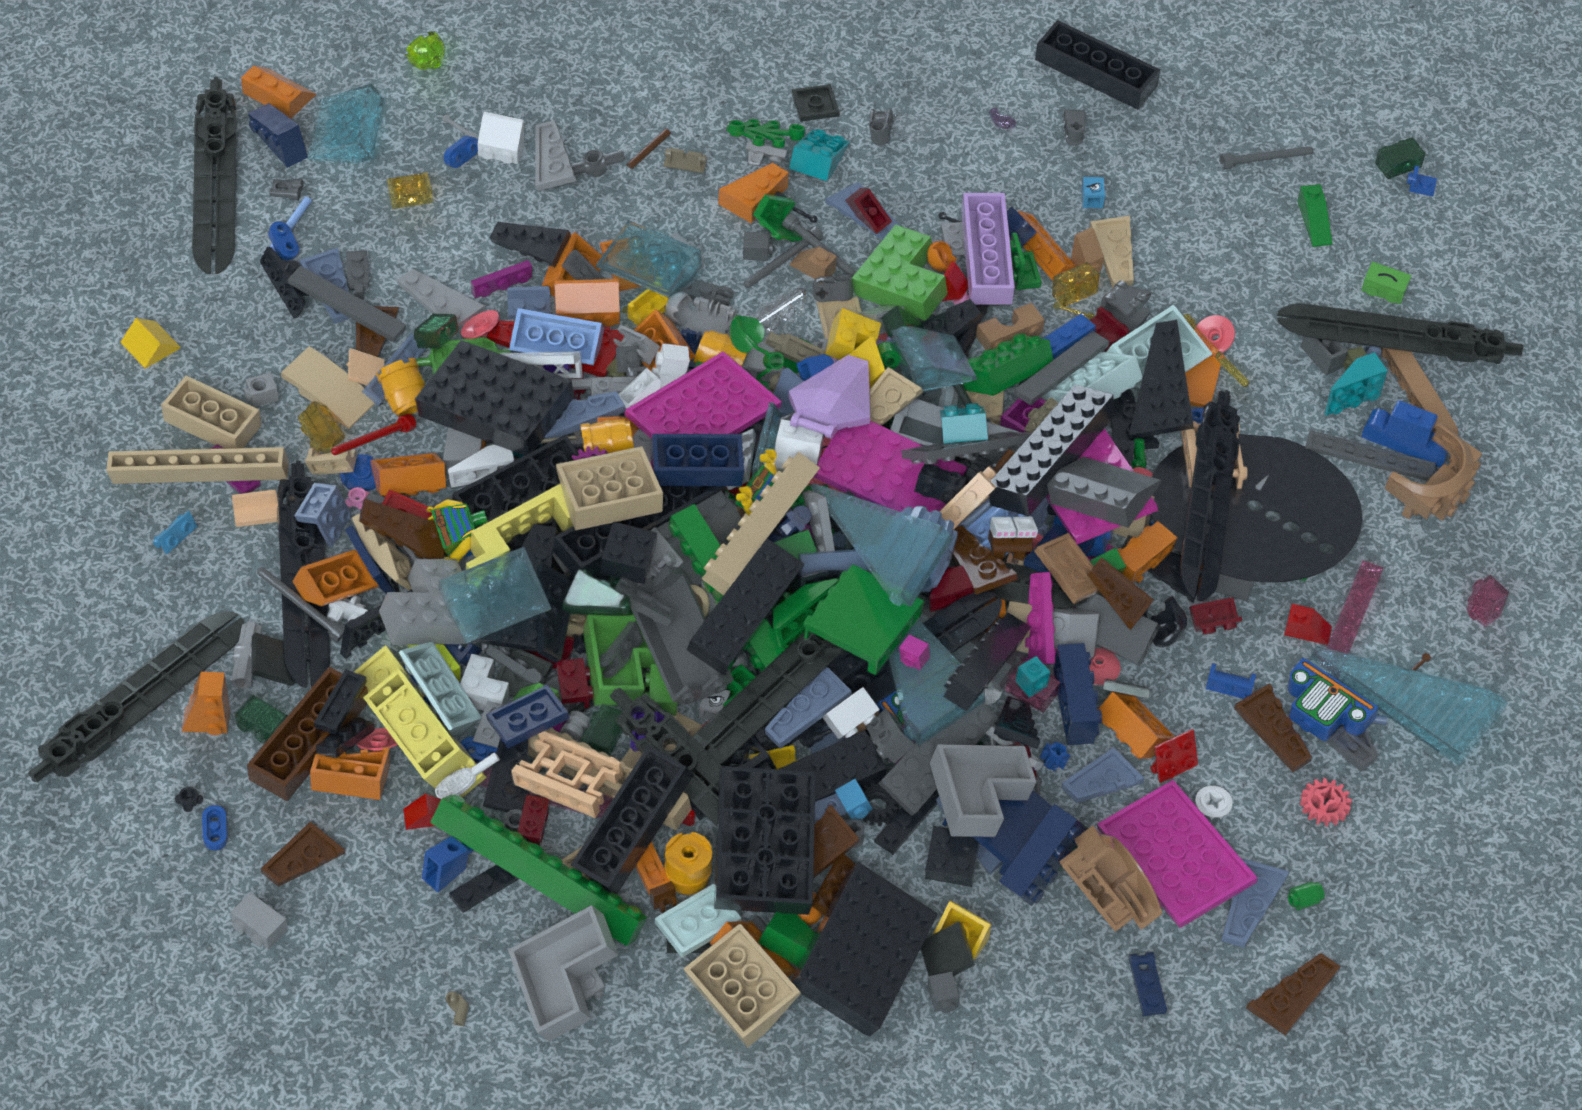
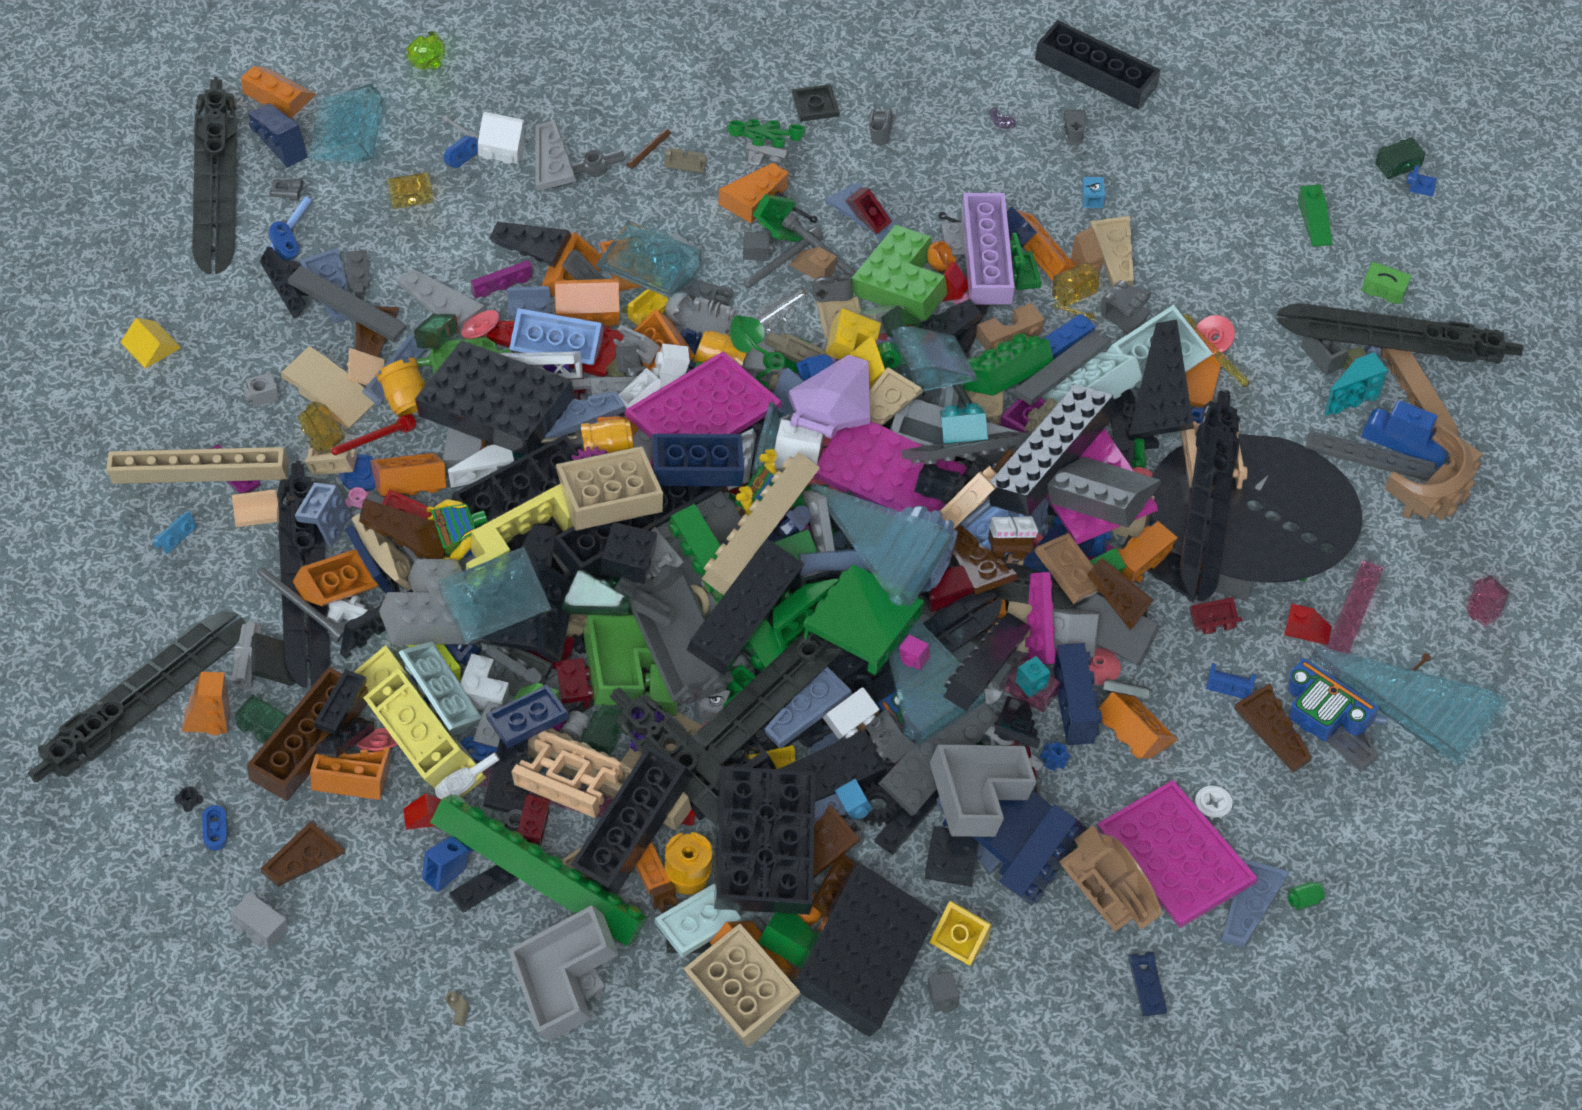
tan brick [161,376,261,449] -> none
dark grey hinge [599,622,644,679] -> none
teal slope [789,129,850,181] -> none
pearl dark grey tile [921,921,975,976] -> none
sand blue wing [1061,747,1145,803] -> none
dark red bracket [1090,306,1130,352] -> none
red hinge [1150,729,1198,783] -> none
black hair [1151,596,1187,648] -> none
dark grey piece [1219,146,1313,170] -> none
reddish brown wing [1246,953,1341,1036] -> none
coral gear [1300,778,1352,827] -> none

